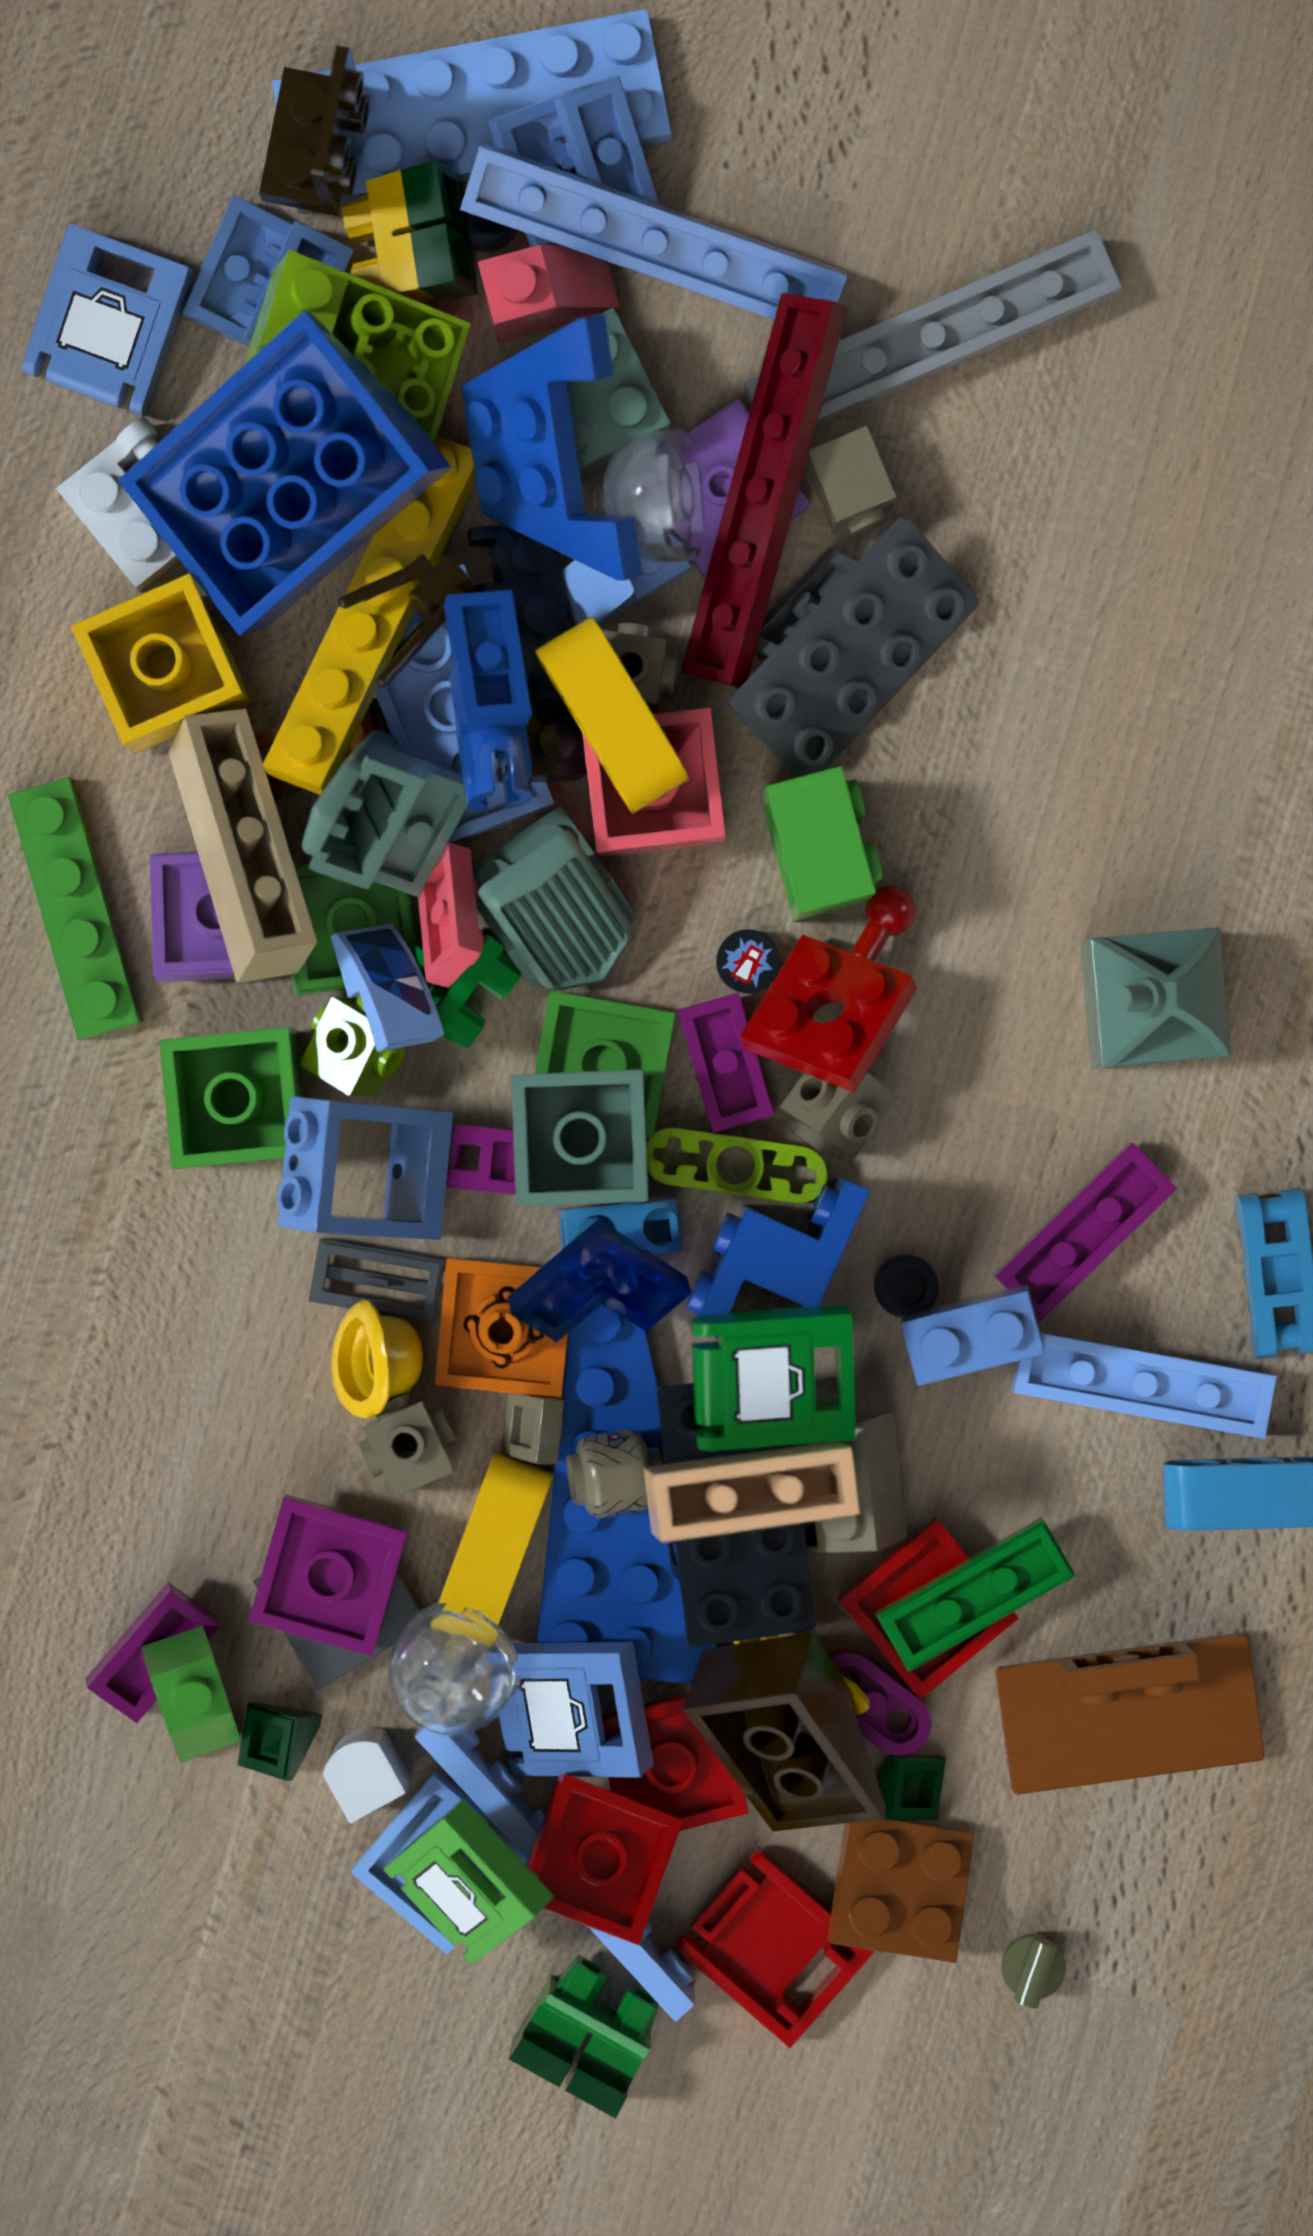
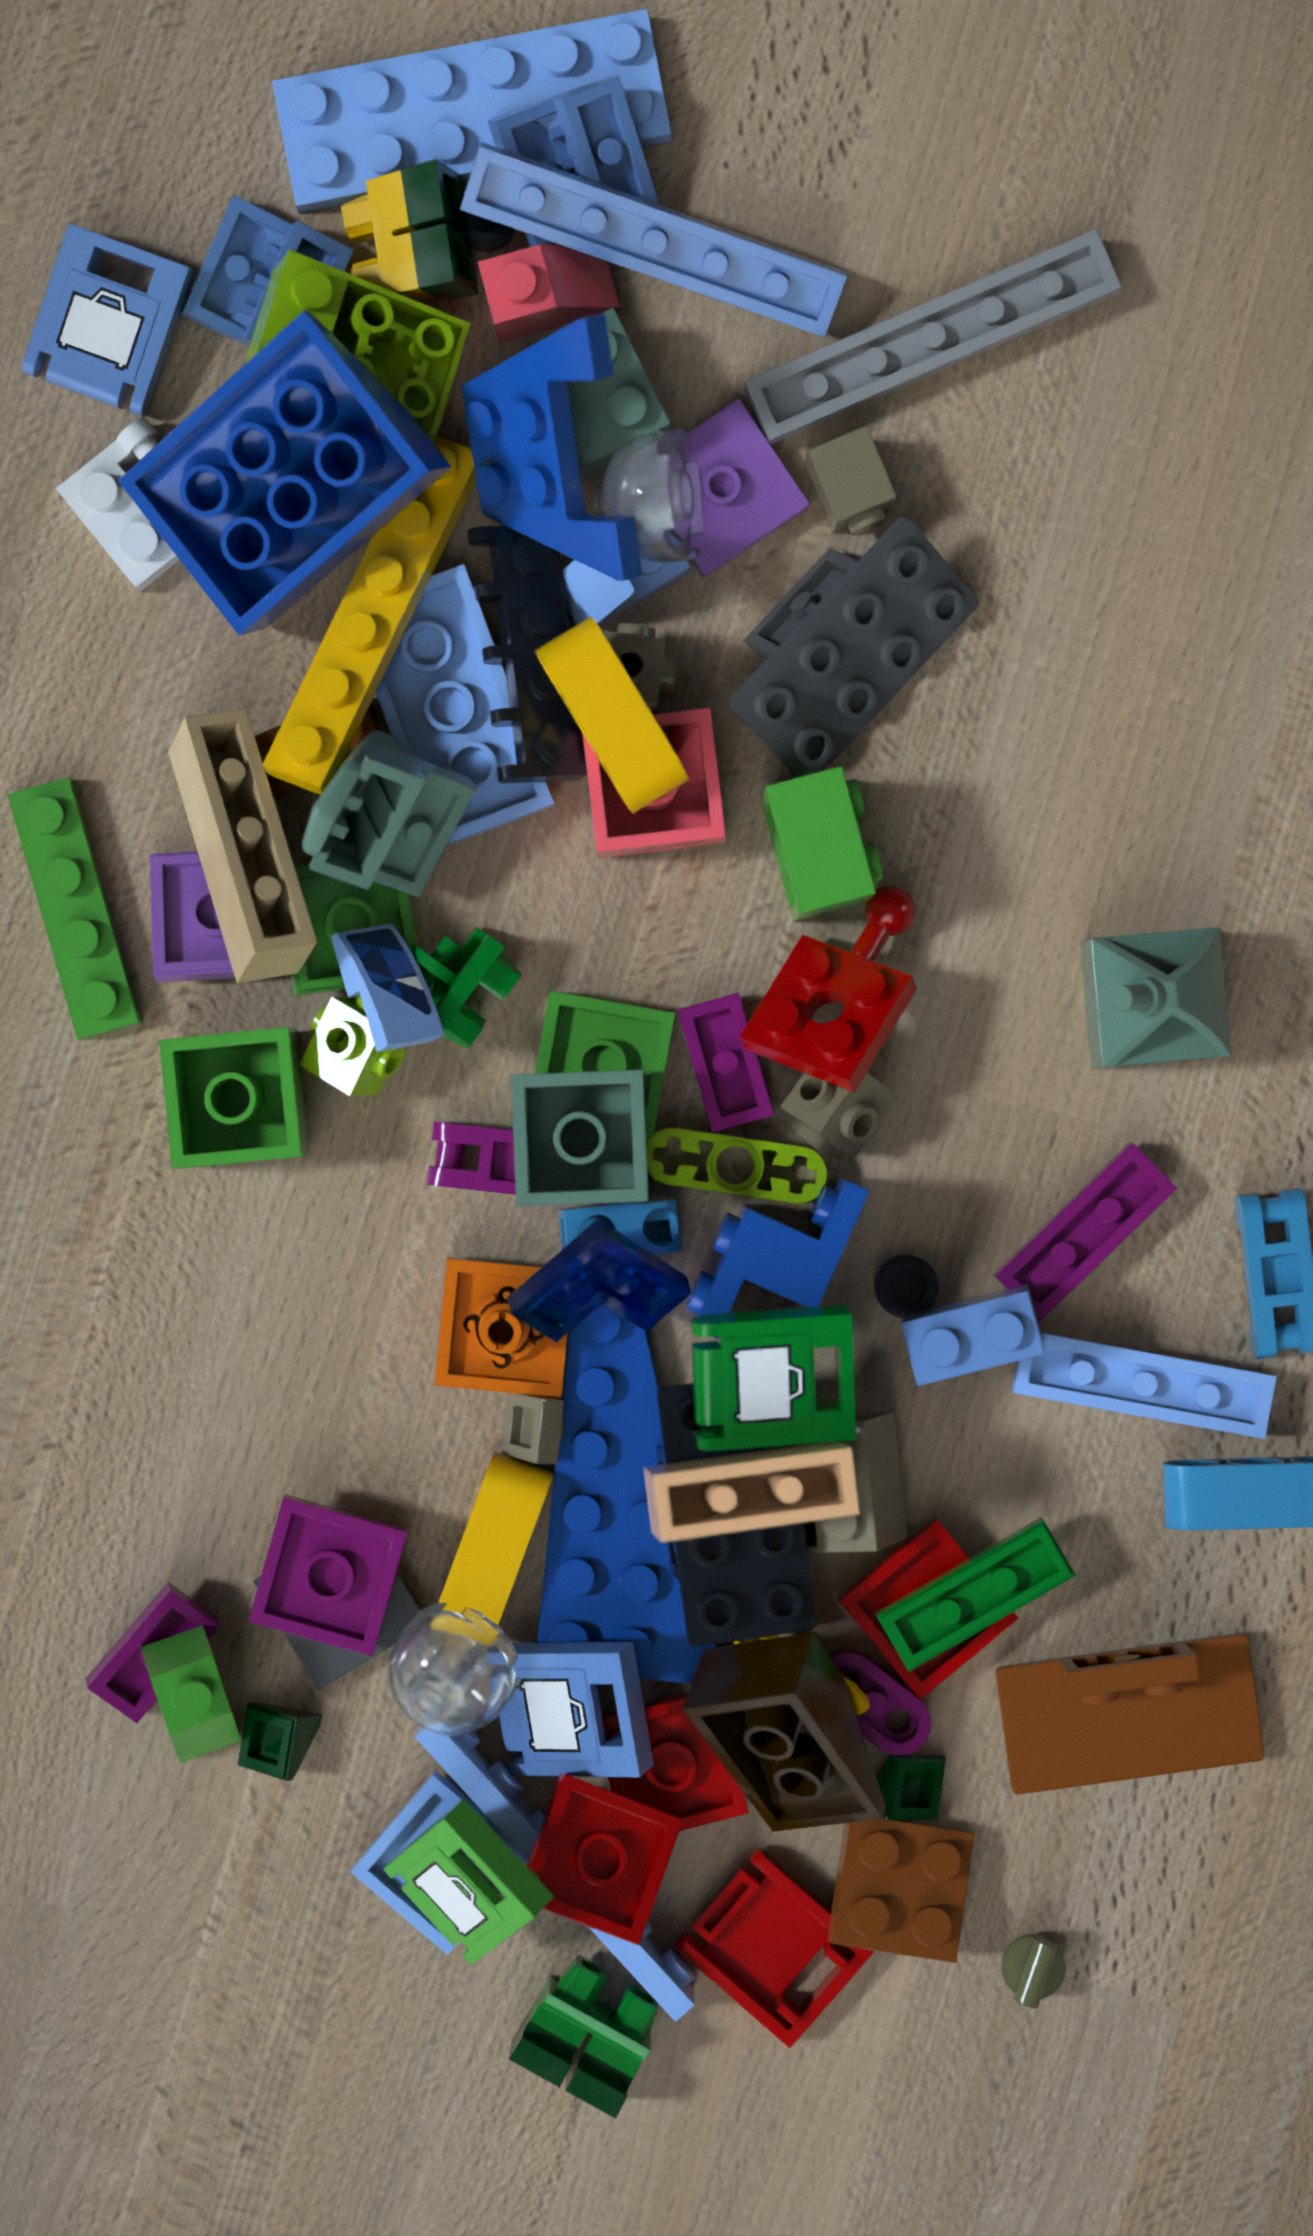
yellow brick [71,573,252,754] -> none
dark brown bracket [259,45,370,216] -> none
medium blue window [277,1097,453,1240] -> none
dark grey tile [309,1238,446,1323] -> none
white piece [323,1727,411,1824] -> none
yellow hat [330,1299,423,1419] -> none
dark brown plant [338,554,476,687] -> none
dark tan brick [359,1392,458,1499] -> none
coral plate [418,842,483,988] -> none
blue plate [444,590,533,811] -> none
sand green piece [472,805,638,990] -> none
dark tan head [566,1429,663,1518] -> none
dark red plate [680,293,847,688] -> none
tile [716,929,780,994] -> none

